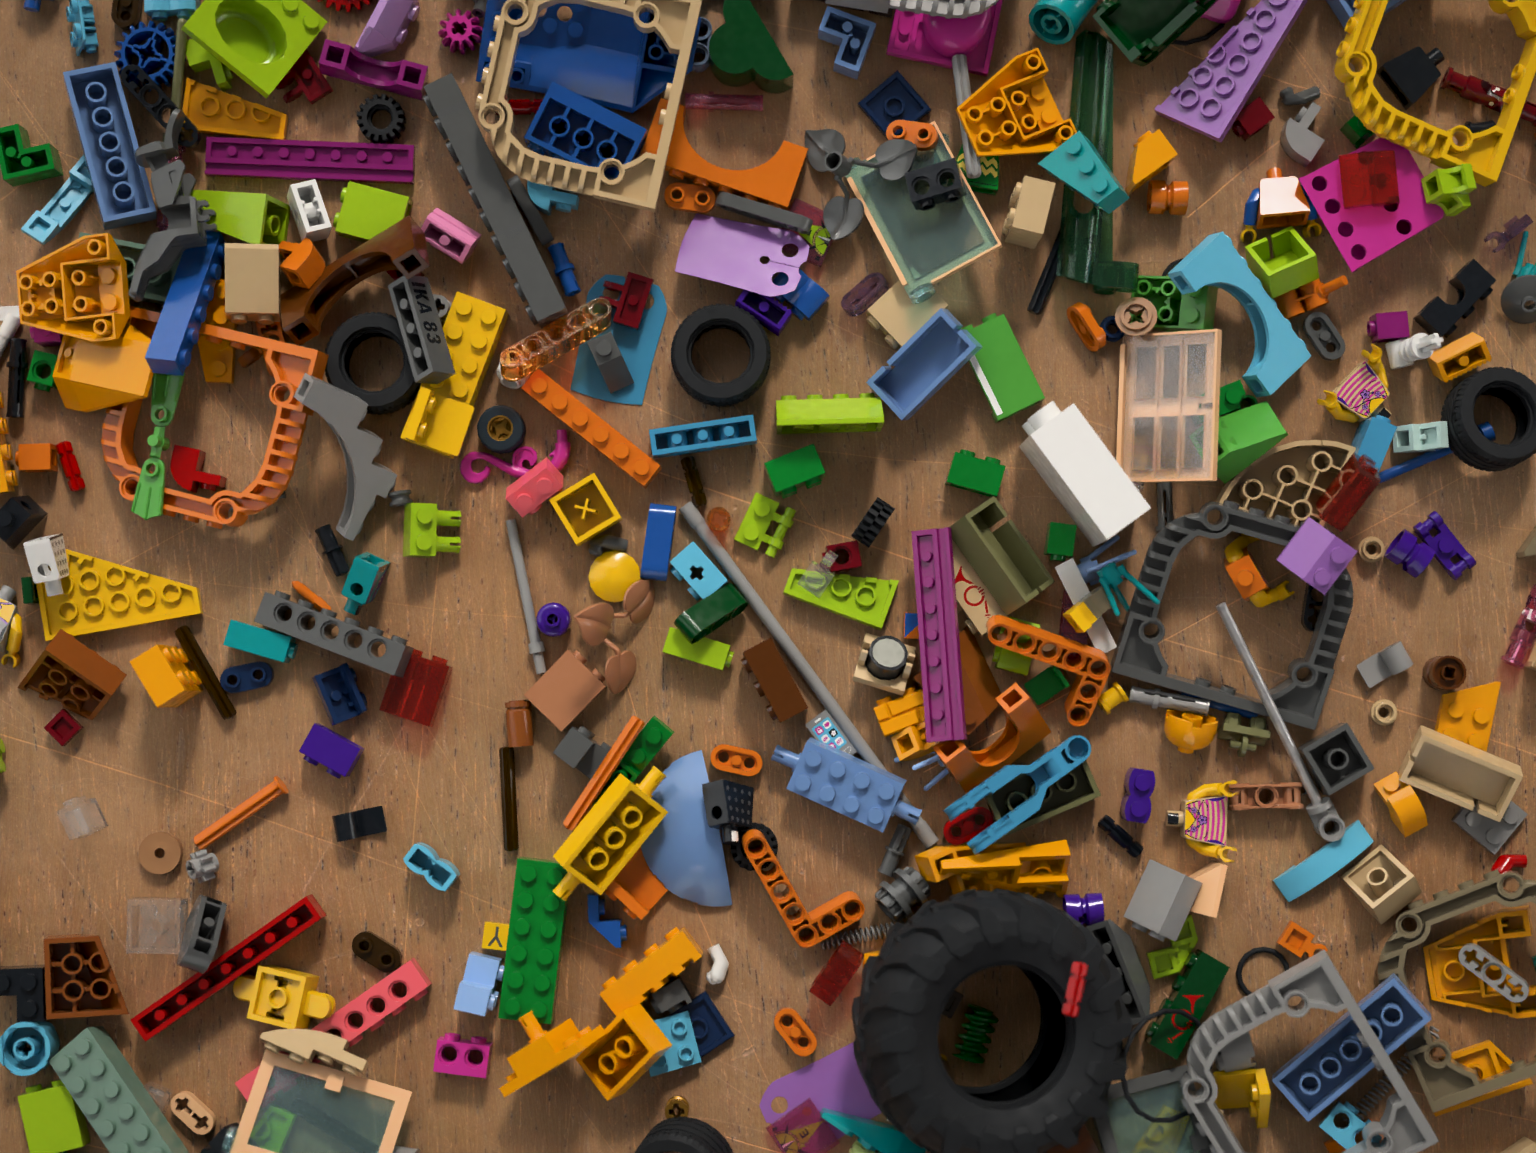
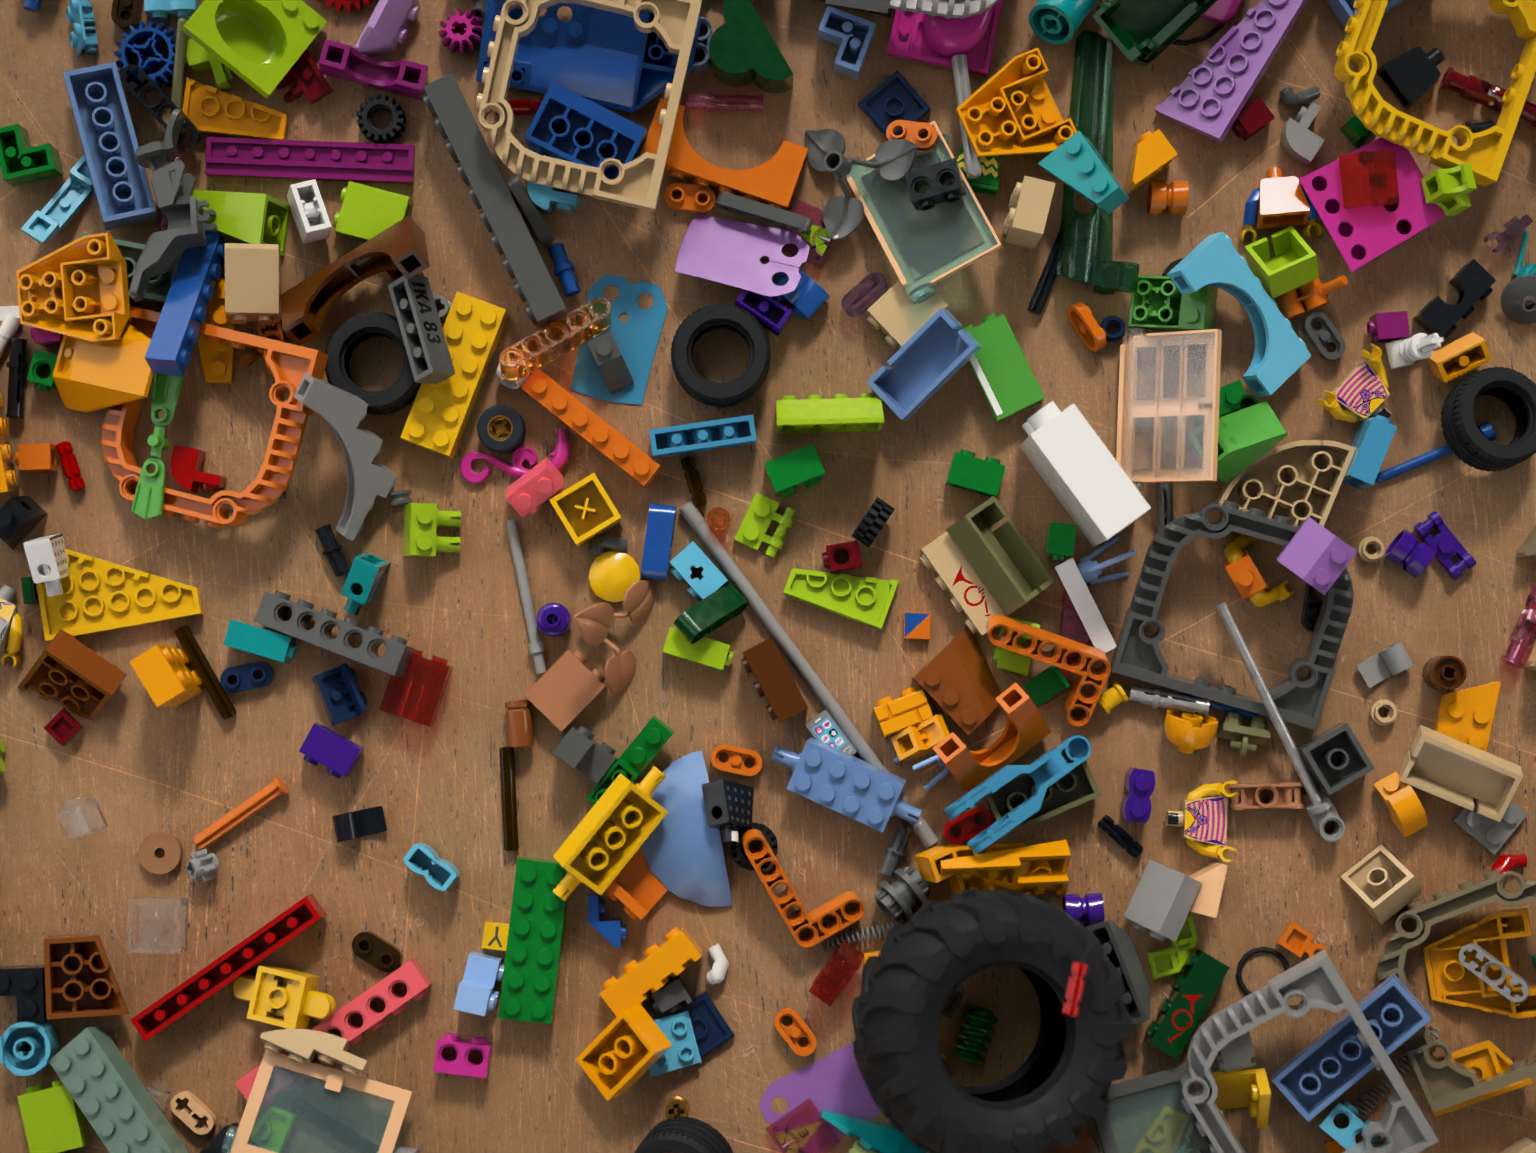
dark grey brick [177,895,227,974] -> none
orange brick [279,237,325,289] -> none
orange piece [292,580,332,612] -> none
yellow bracket [404,387,475,457] -> none
bright pink brick [421,208,481,264] -> none
light orange brick [499,1010,606,1097] -> none
orange axle [563,715,645,831] -> none
dark red hinge [598,271,654,330] -> none
clear plate [797,550,838,598] -> none
piece [852,633,916,696] -> none
magenta plate [911,527,967,743] -> none
leg [1062,585,1111,633] -> none
teal plant [1097,561,1160,616] -> none
medium nougat gear [1115,297,1157,338] -> none
black piece [1121,1008,1213,1123] -> none
medium azure slope [1272,820,1374,902] -> none
clear red brick [1316,453,1381,532] -> none
light aqua brick [1393,421,1449,453] -> none

